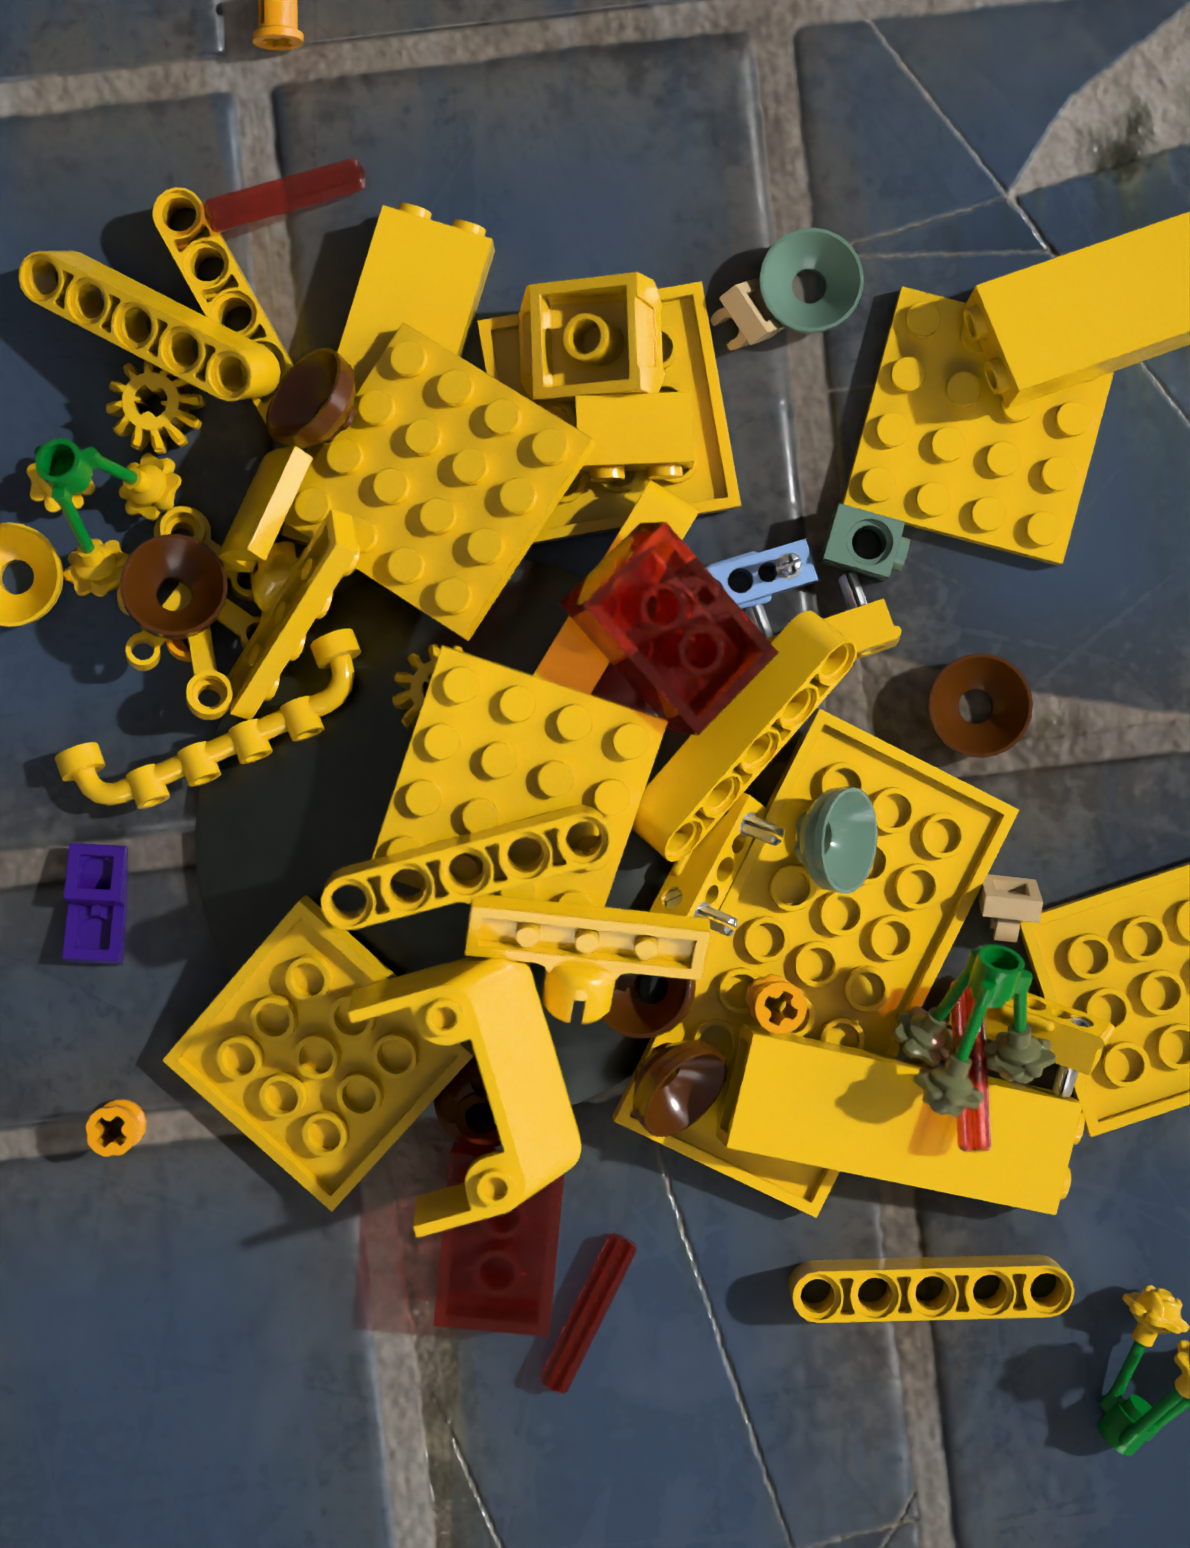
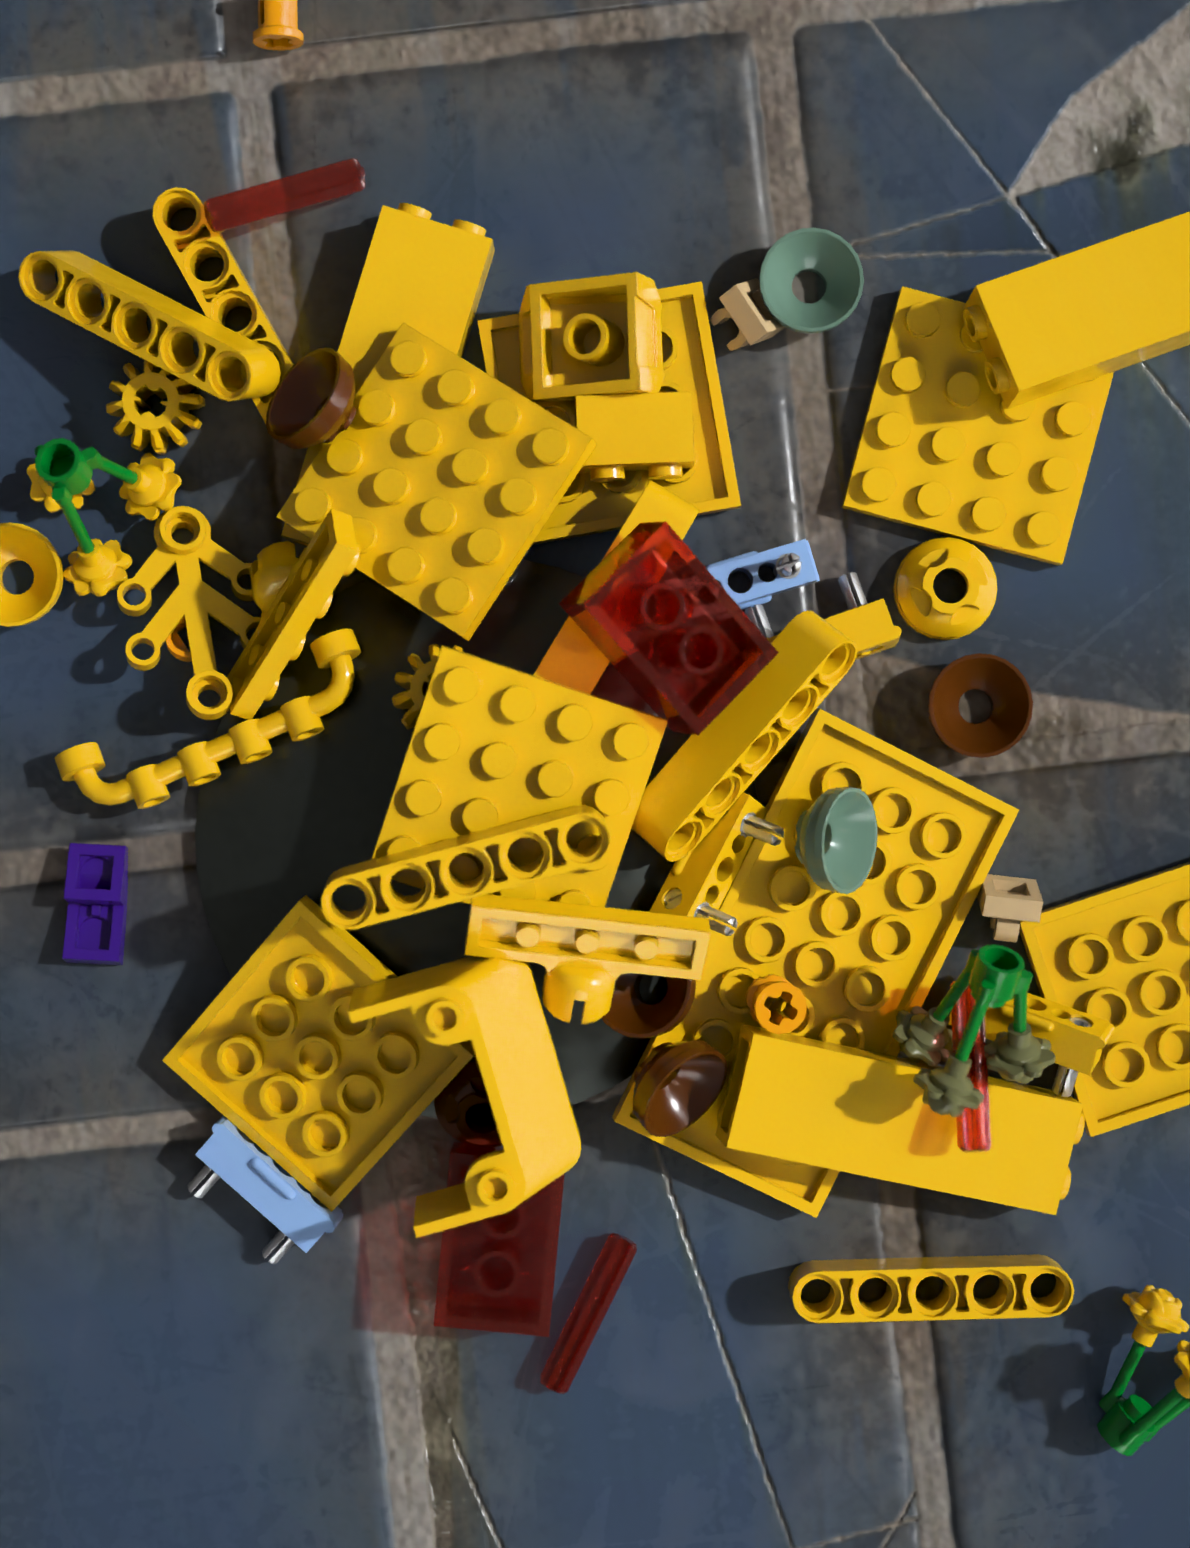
light orange bush [85,1099,147,1157] -> none
reddish brown piece [120,534,228,639] -> none
yellow slope [217,446,313,572] -> none
sand green brick [818,503,910,582] -> none
none -> light blue piece [188,1115,343,1264]
none -> yellow piece [893,537,997,640]

